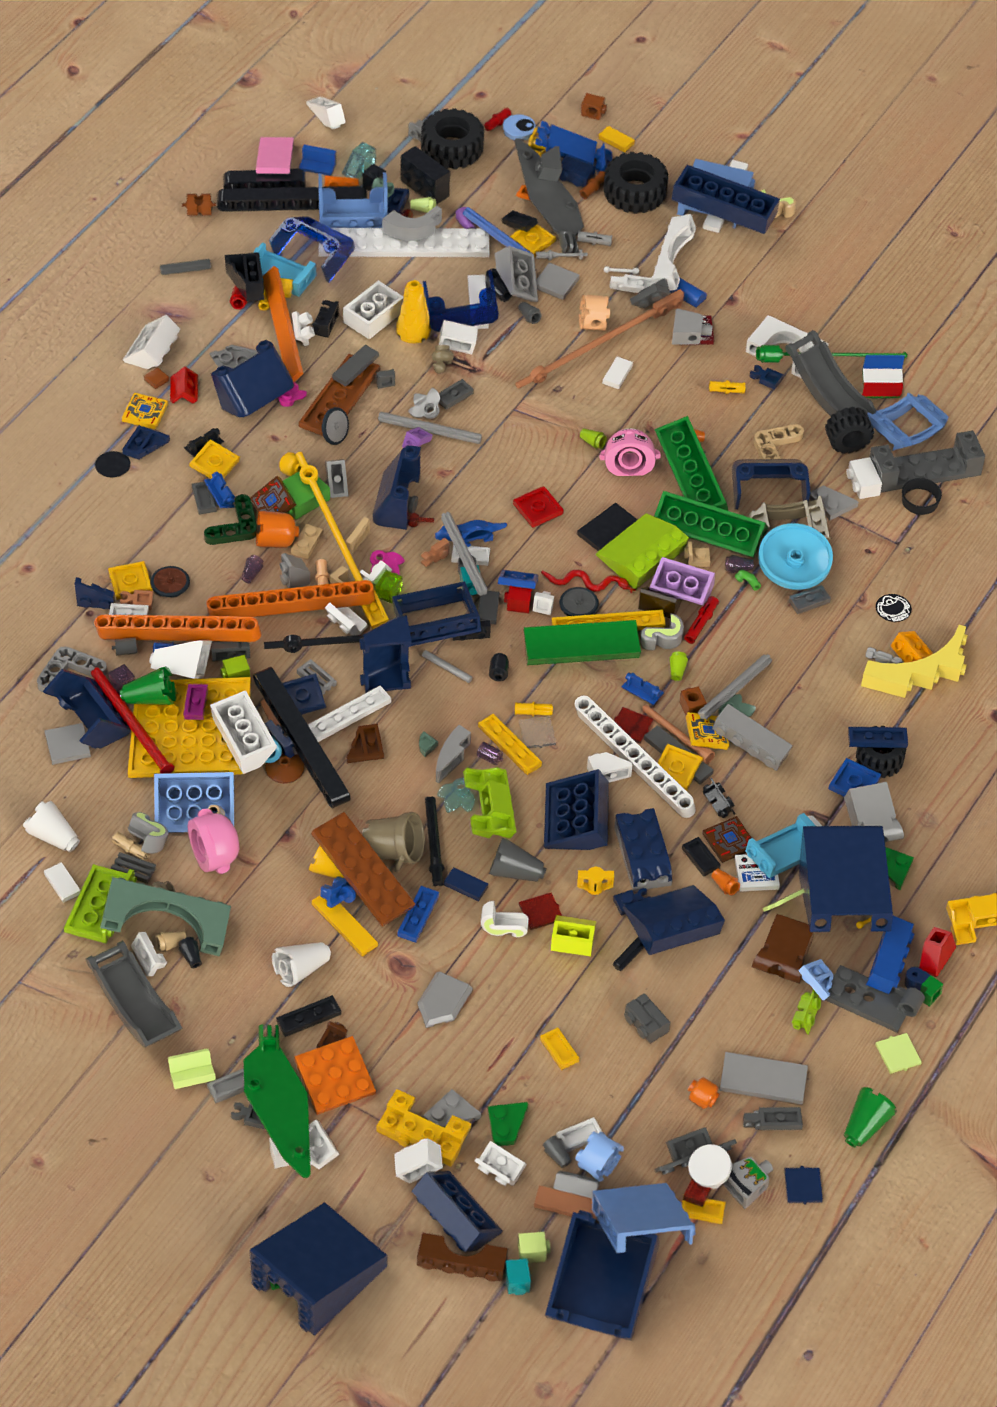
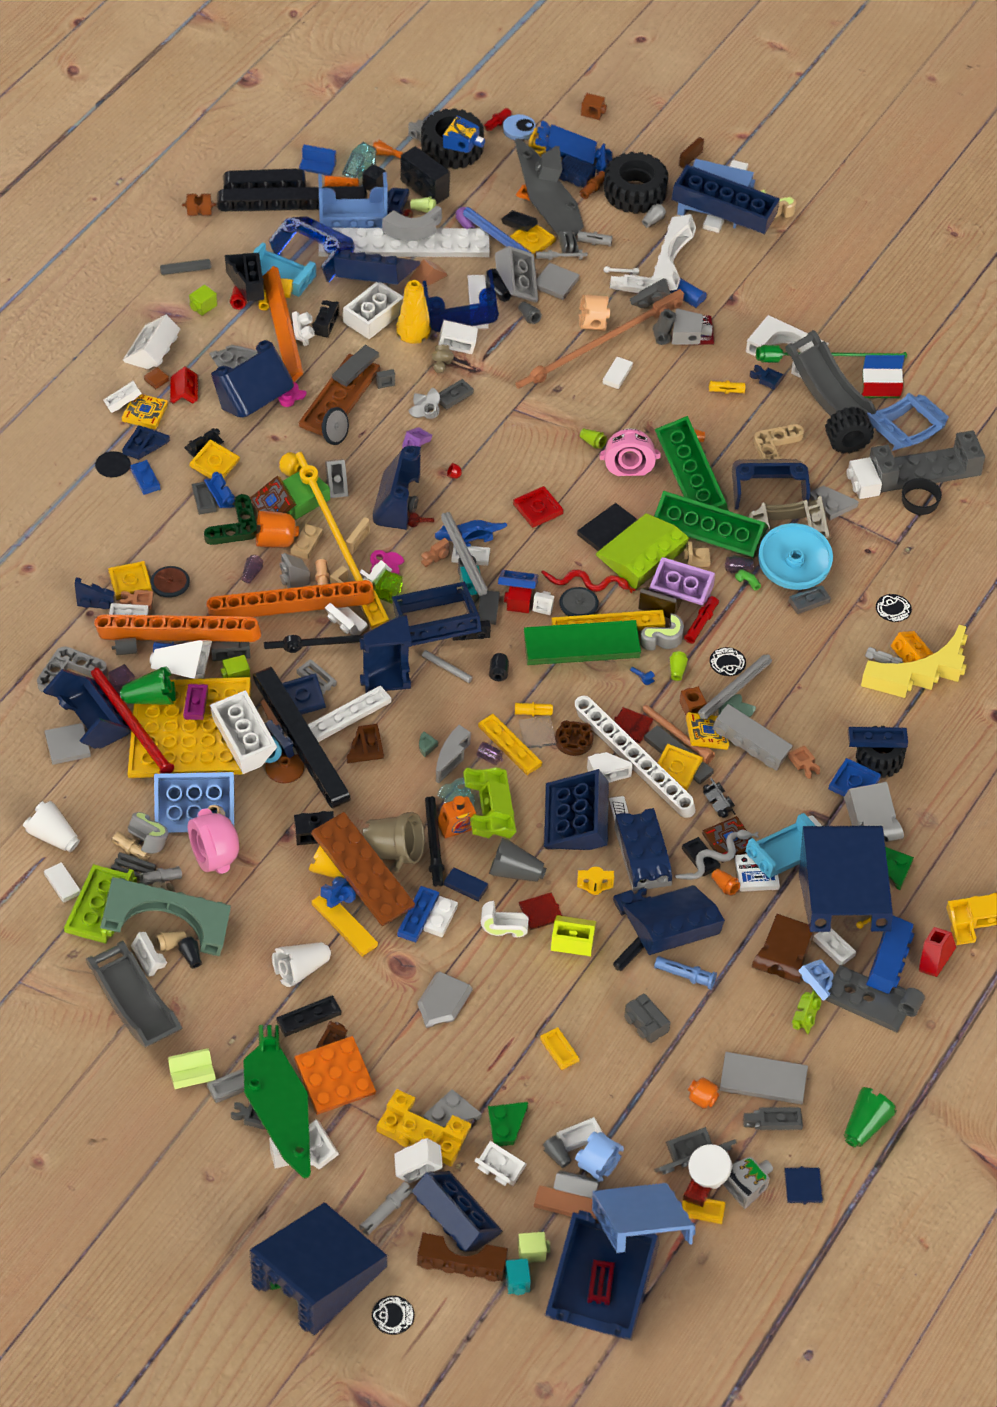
bright pink tile [256,137,294,174] -> none
white slope [306,96,346,129] -> none
sand green bush [372,178,395,197] -> none
light grey axle [378,412,482,444] -> none
yellow tile [598,126,635,153] -> none
blue hinge [622,672,664,705] -> none
yellowish green piece [763,889,805,912] -> none
yellowish green piece [875,1033,922,1074] -> none
leg [904,967,943,1007] -> none
none -> white plate [103,381,141,413]
none -> blue plate [130,460,160,495]
none -> light grey pin [140,866,182,885]
none -> lime brick [189,284,217,316]
none -> black brick [294,811,334,845]
none -> dark blue slope [334,250,420,285]
none -> light grey pin [359,1182,413,1236]
none -> orange cone [372,139,403,158]
none -> black sticker [372,1296,414,1335]
none -> nougat slope [409,259,447,288]
none -> white plate [424,896,458,937]
none -> orange torso [438,796,477,839]
none -> blue torso [443,116,485,153]
none -> red hinge [447,463,462,479]
none -> reddish brown tile [555,720,594,756]
none -> dark red tile [588,1260,615,1305]
none -> white sticker [609,796,628,821]
none -> blue hand [630,667,655,685]
none -> light grey cone [642,204,666,228]
none -> dark grey piece [652,309,676,345]
none -> medium blue pin [654,956,717,990]
none -> light grey animal [675,830,759,880]
none -> reddish brown tile [679,137,704,169]
none -> black sticker [709,647,746,676]
none -> nougat plate [788,745,820,779]
none -> white plate [813,928,856,965]

